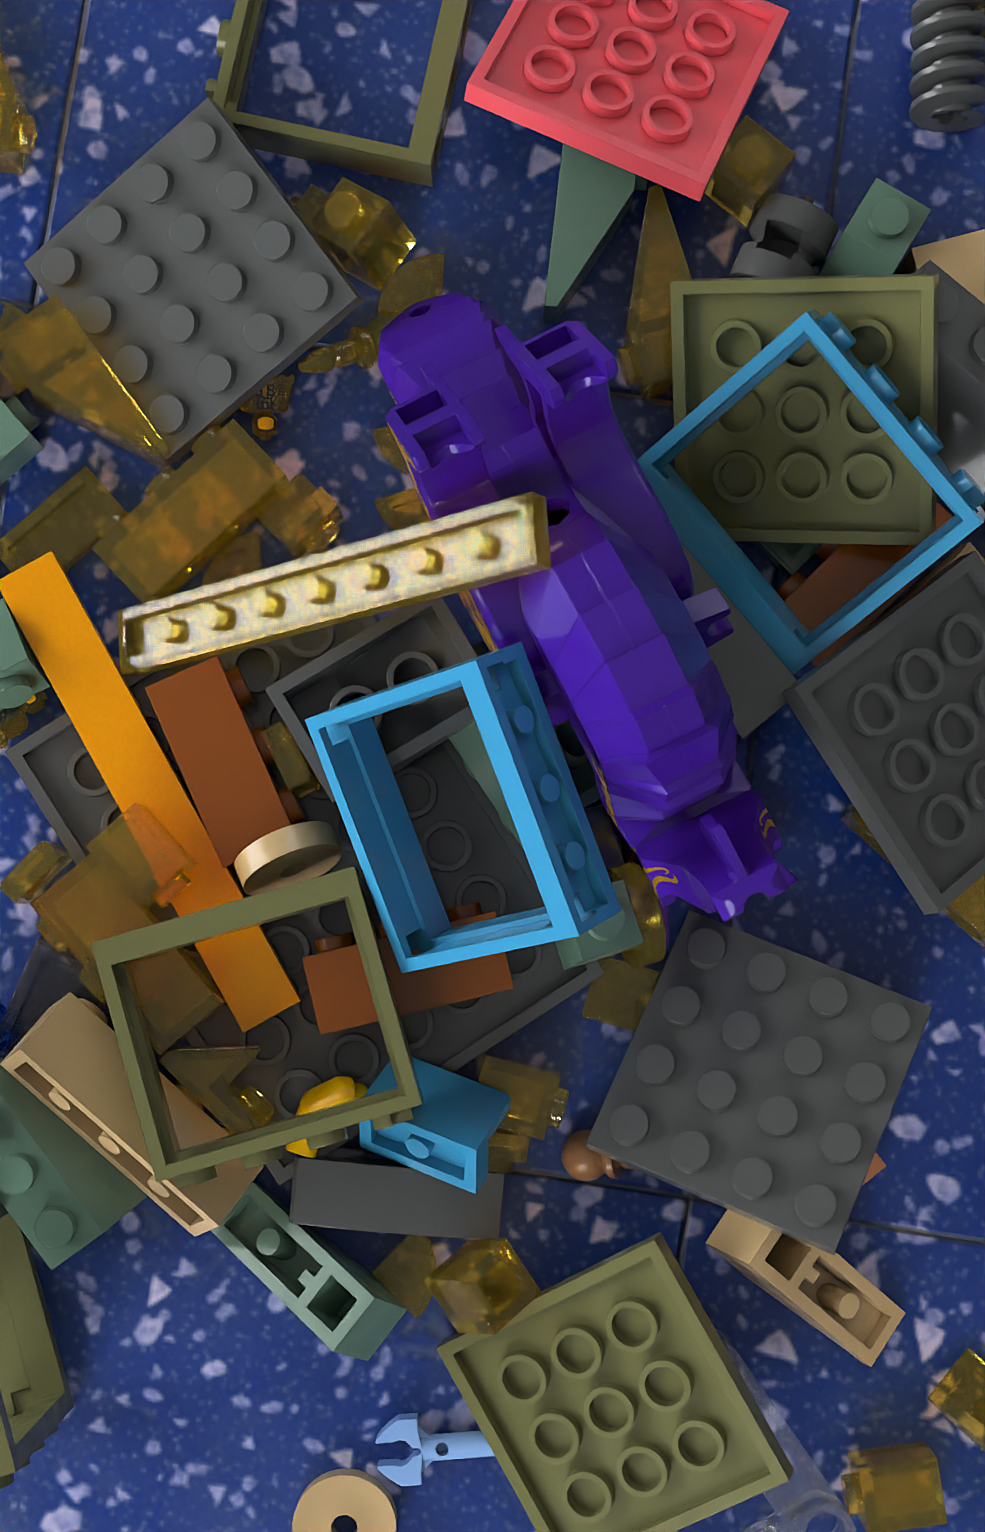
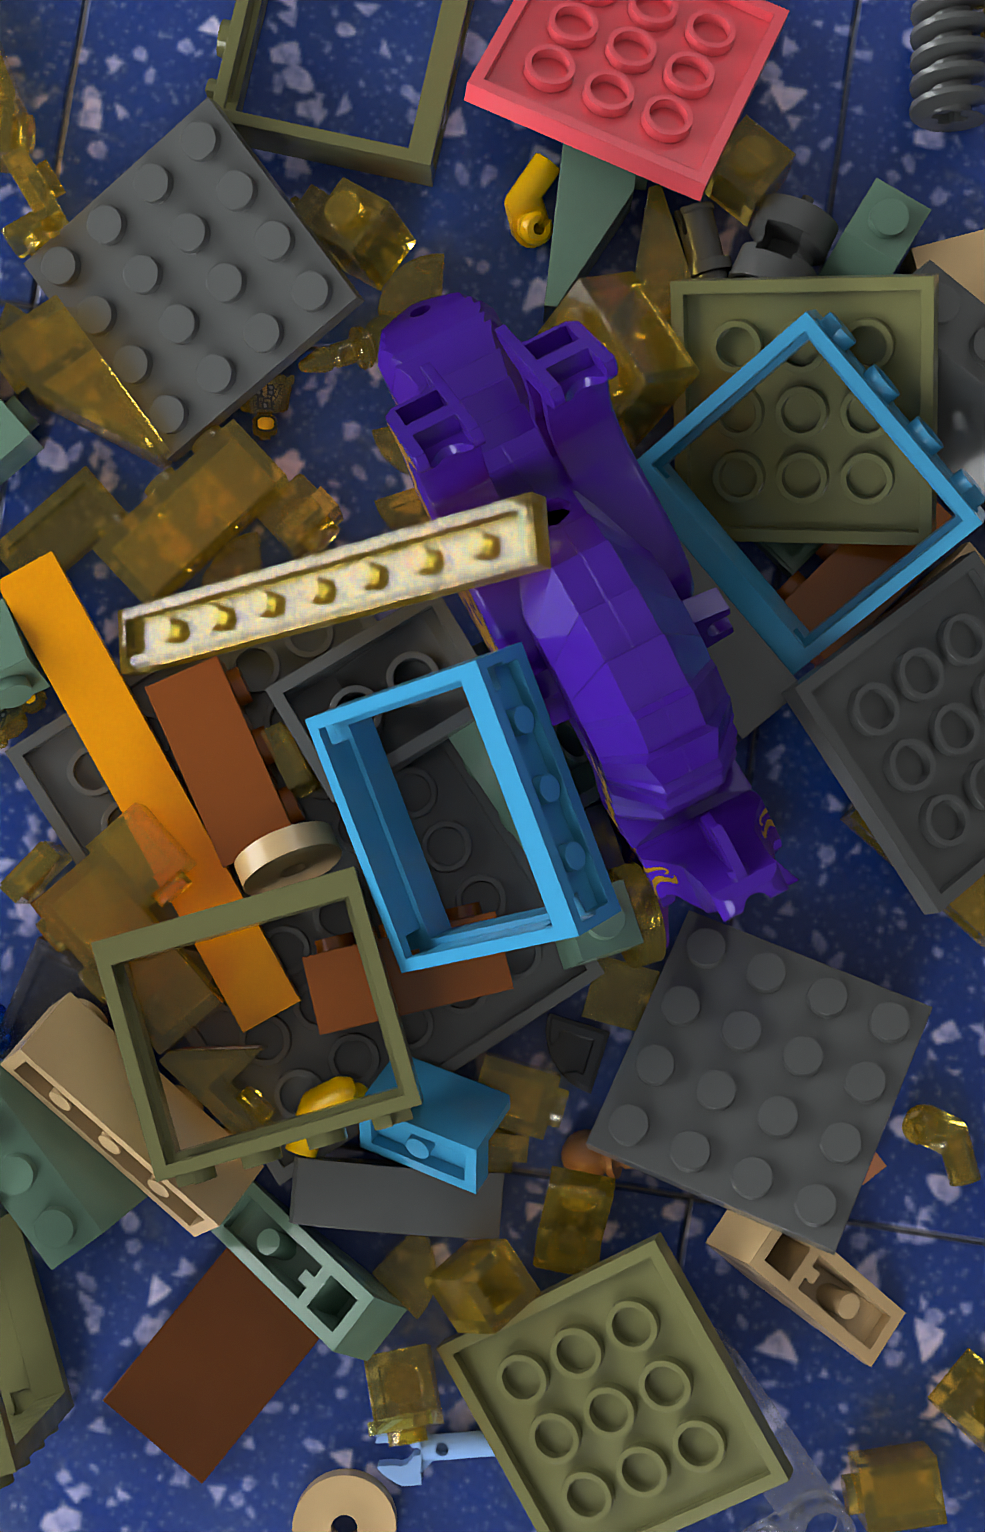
none -> clear yellow bracket [1,145,69,258]
none -> reddish brown tile [103,1247,320,1484]
none -> clear yellow bracket [364,1344,444,1448]
none -> yellow arm [504,153,560,248]
none -> clear yellow bracket [533,1166,616,1275]
none -> clear yellow brick [535,271,701,451]
none -> black tile [545,1012,610,1094]
none -> dark grey pin [674,201,733,279]
none -> clear yellow arm [902,1104,981,1187]

